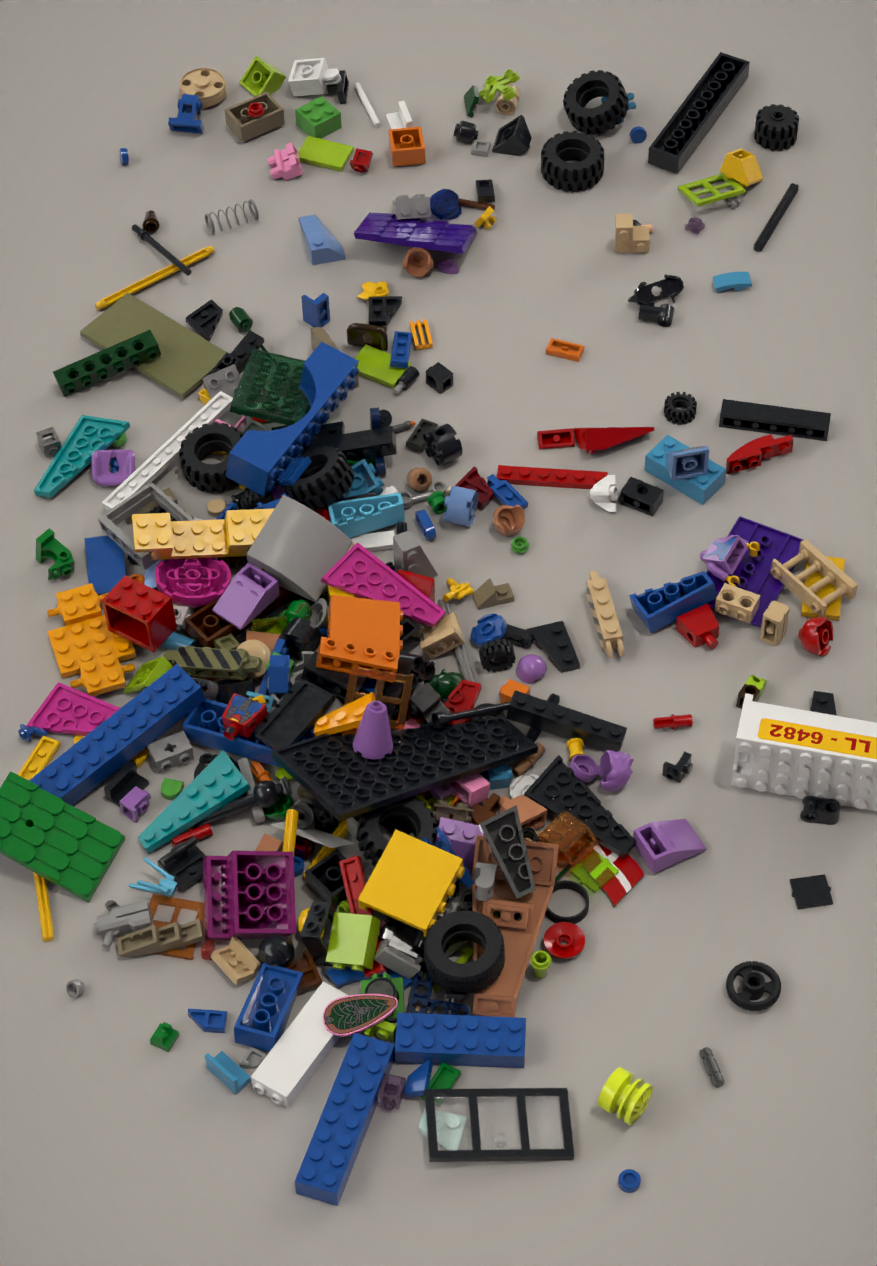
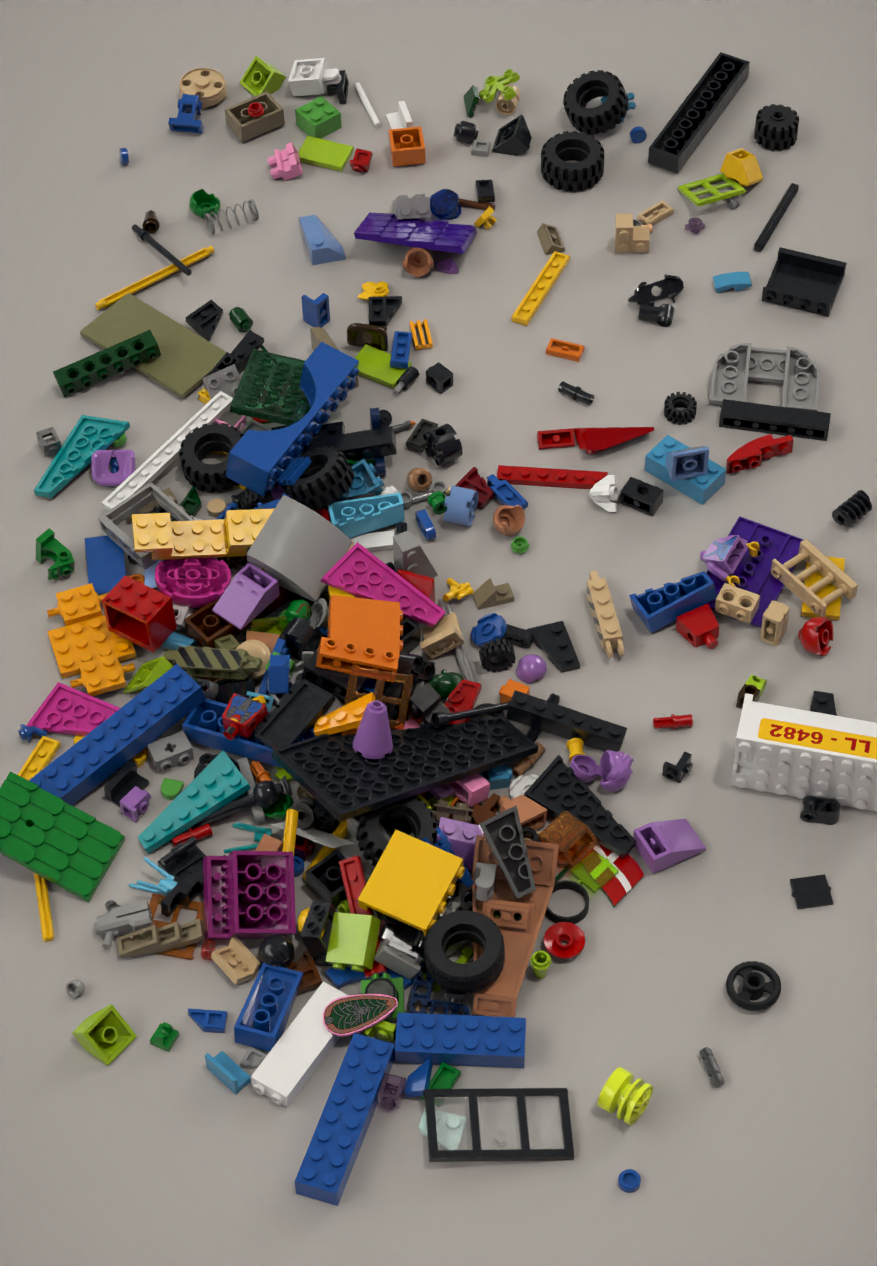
none -> lime slope [72,1004,137,1065]
none -> black slope [161,855,225,918]
none -> dark green tile [179,486,202,517]
none -> green hair [189,189,221,218]
none -> teal plant [223,822,272,853]
none -> yellow tile [511,251,570,326]
none -> dark tan slope [537,223,565,255]
none -> black pin [558,381,594,406]
none -> tan tile [637,200,674,226]
none -> light grey plate [709,343,820,411]
none -> black panel [762,247,847,317]
none -> black piece [832,490,872,528]

